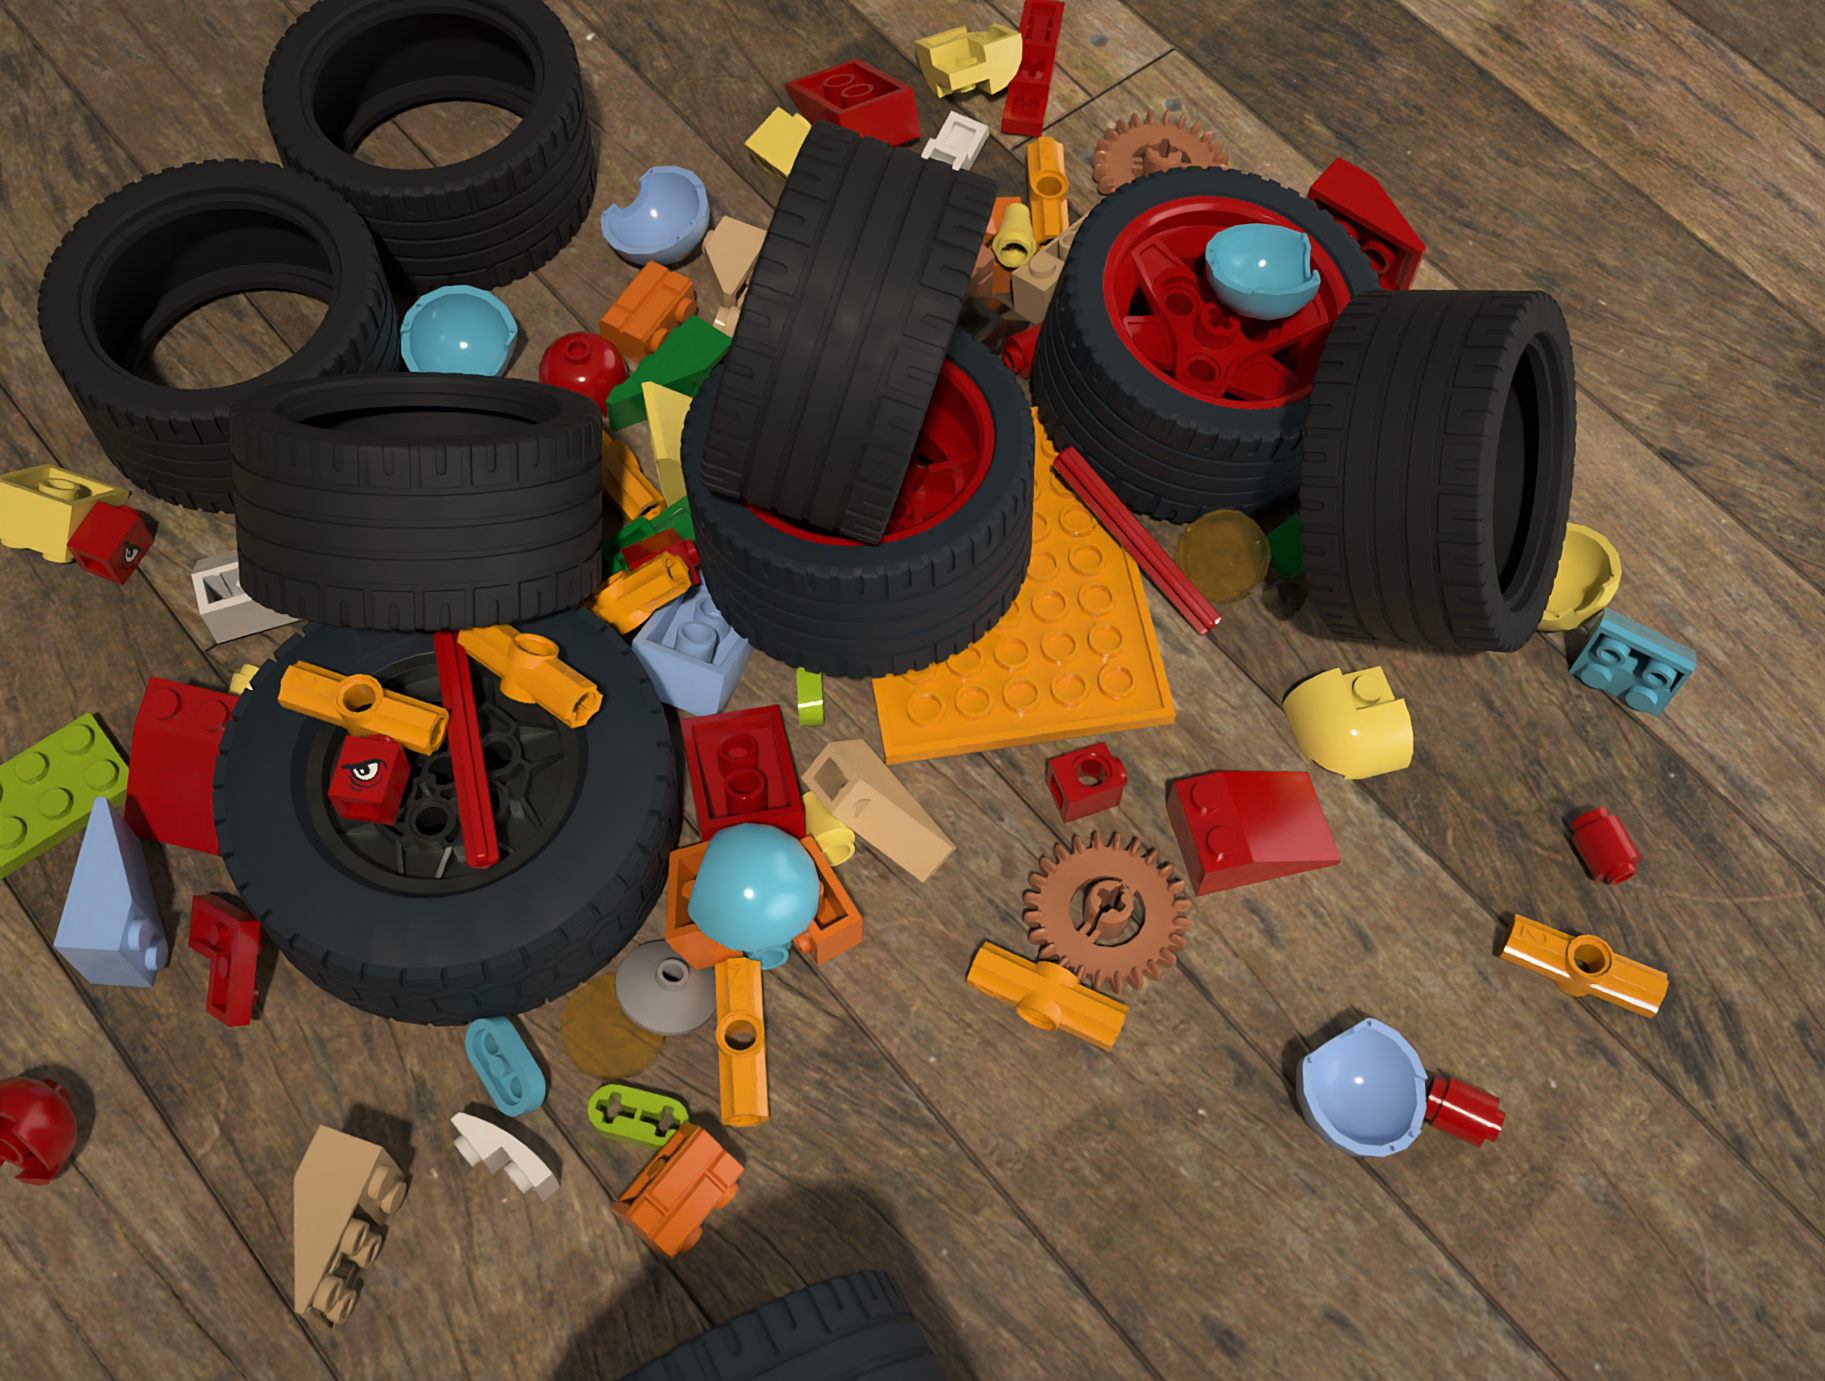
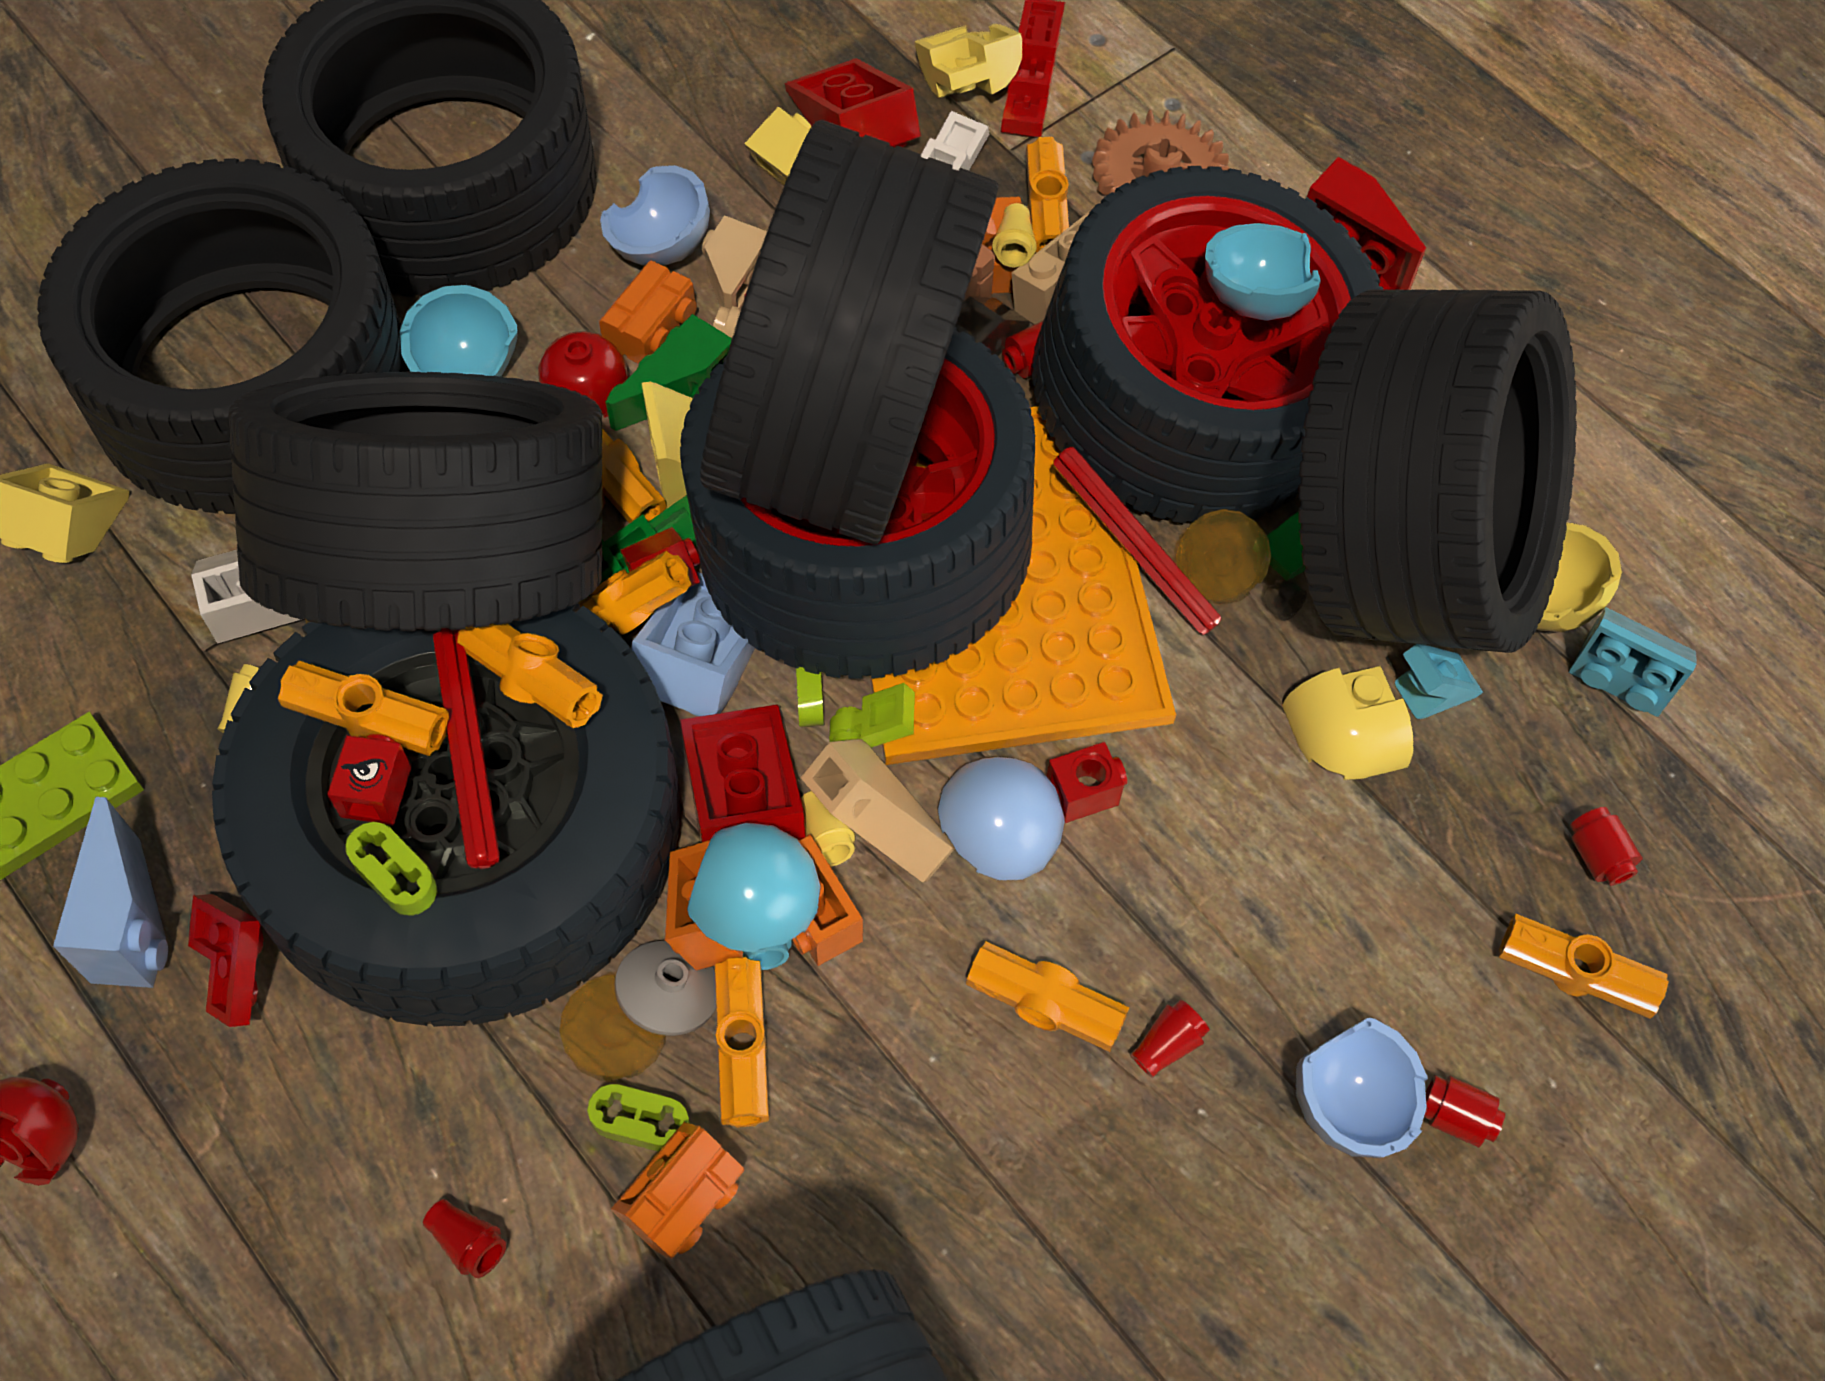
red brick [66,500,154,586] -> none
red slope [123,676,240,857] -> none
tan slope [293,1125,406,1336] -> none
white slope [450,1112,560,1201] -> none
medium azure plate [465,1015,545,1117] -> none
nougat gear [1023,831,1192,994] -> none
red slope [1166,771,1341,897] -> none
none -> lime beam [346,822,437,916]
none -> red cone [423,1199,506,1278]
none -> lime plate [829,683,915,747]
none -> light blue cylinder [938,757,1065,880]
none -> red cone [1130,1000,1210,1078]
none -> medium azure slope [1395,644,1483,719]

